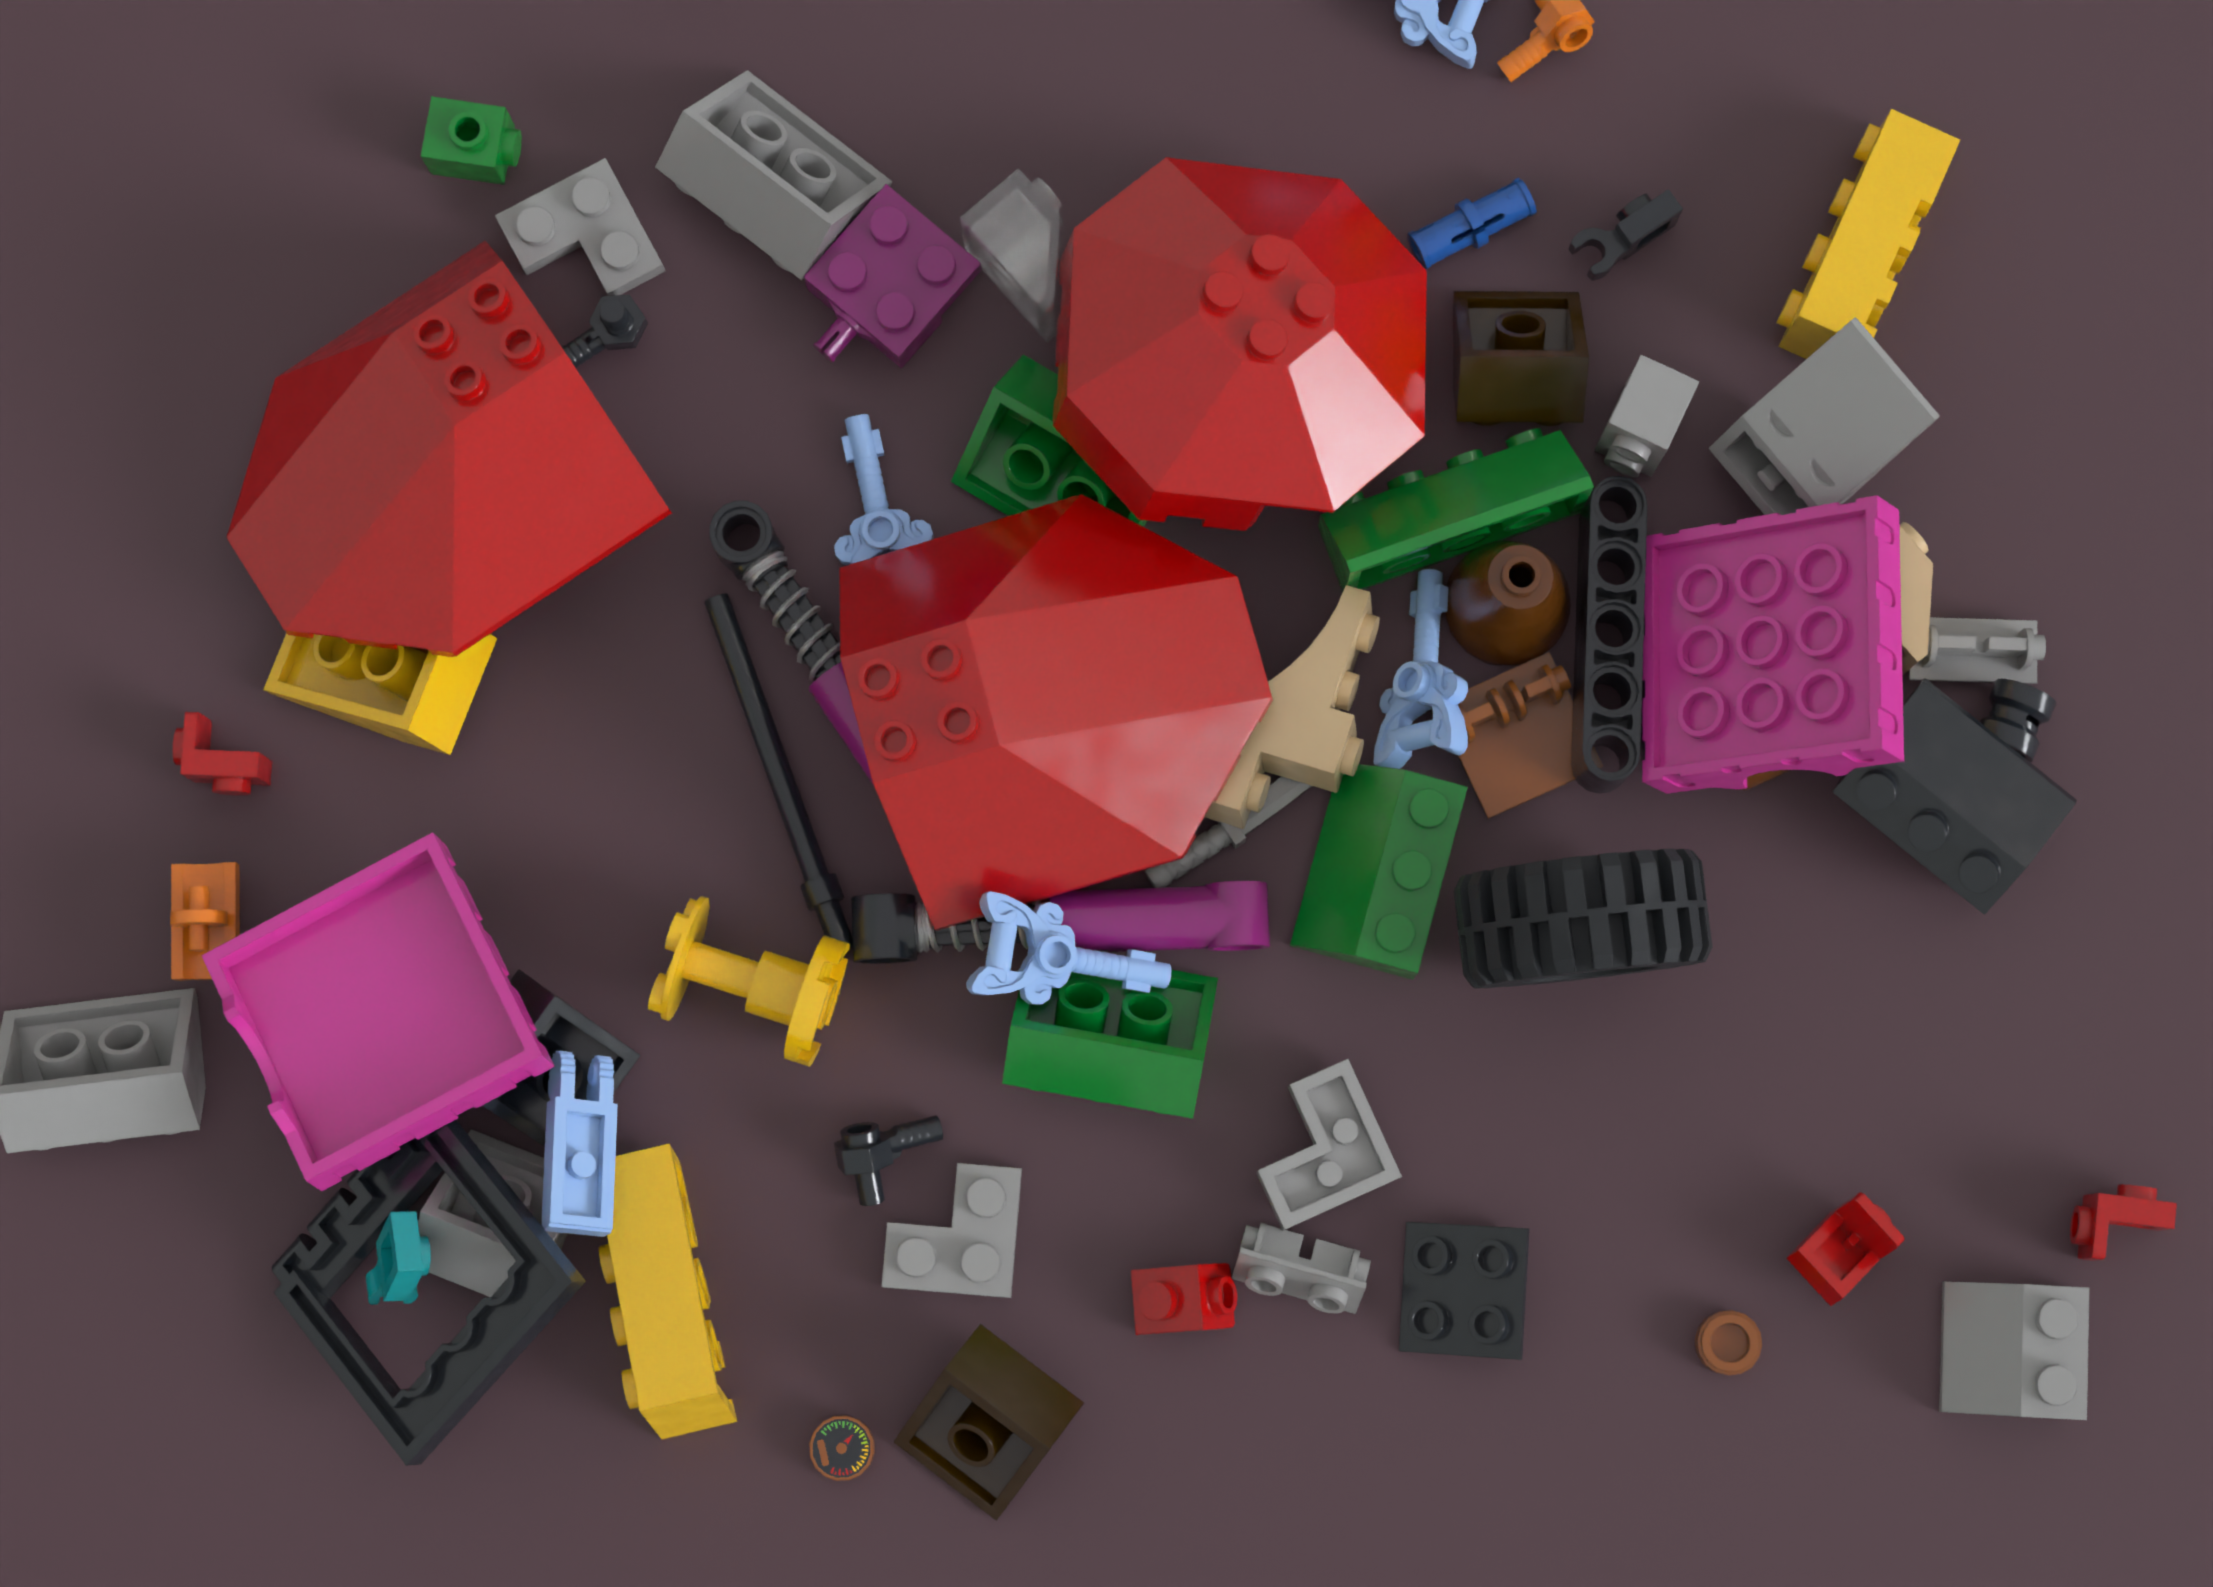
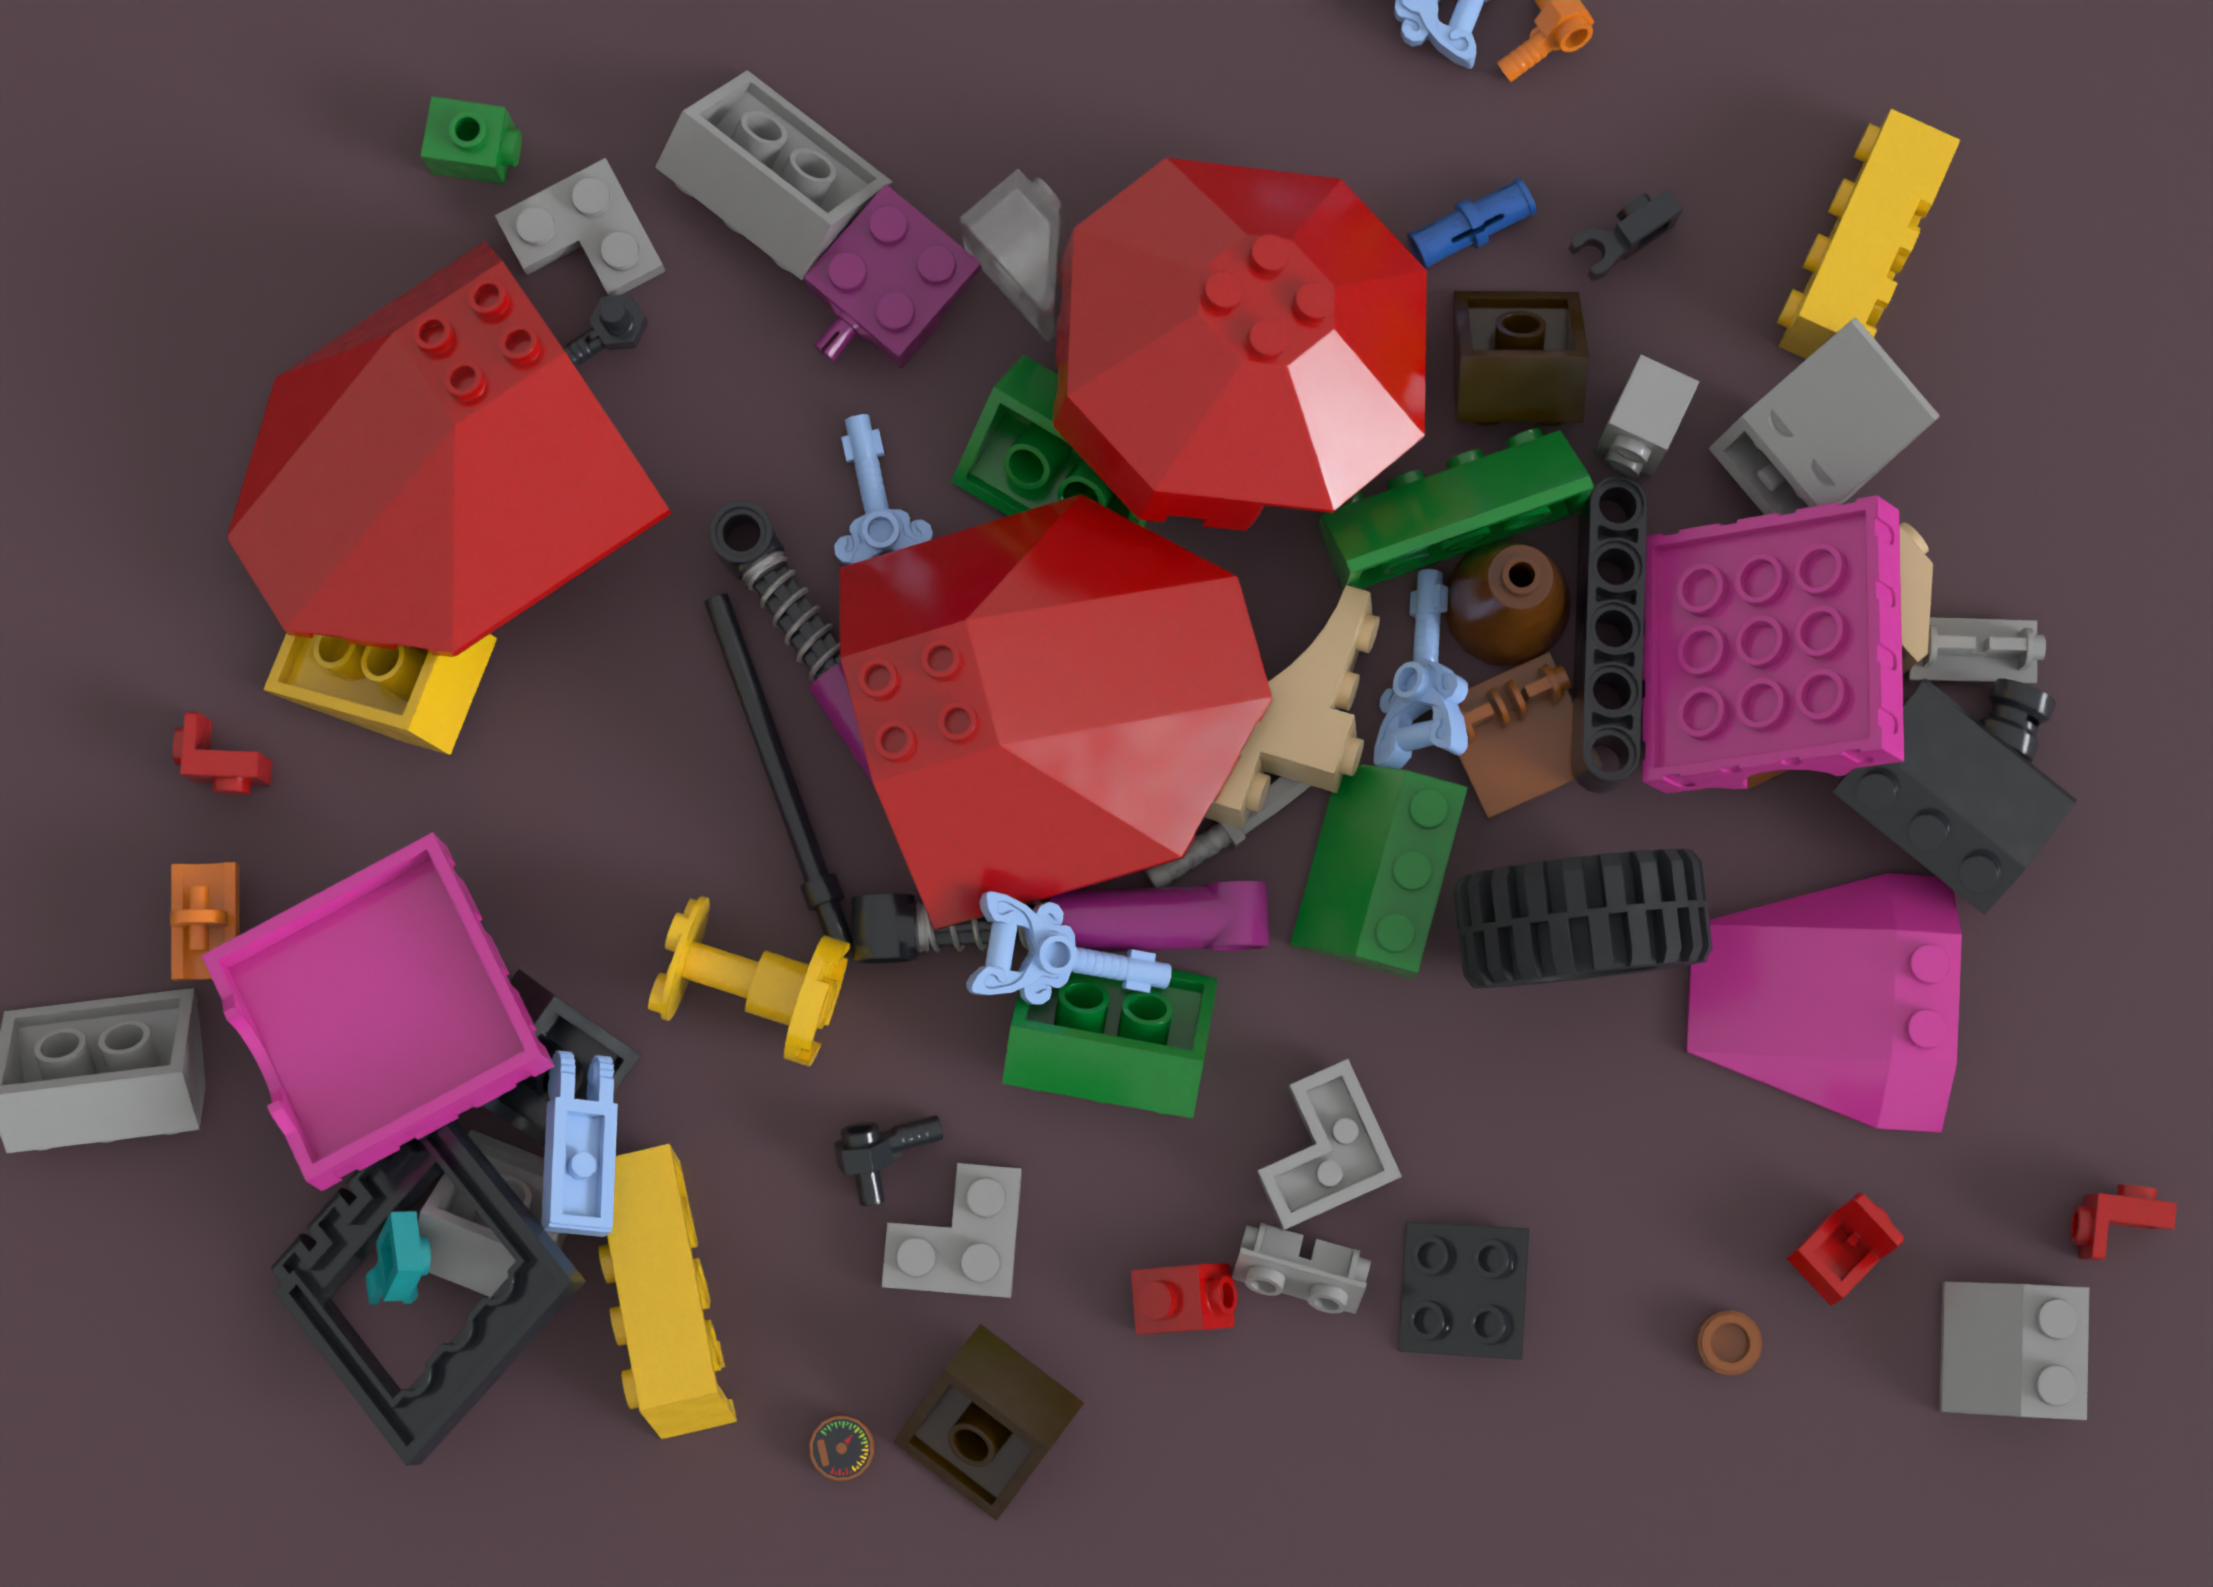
none -> dark pink wedge [1685,873,1962,1133]

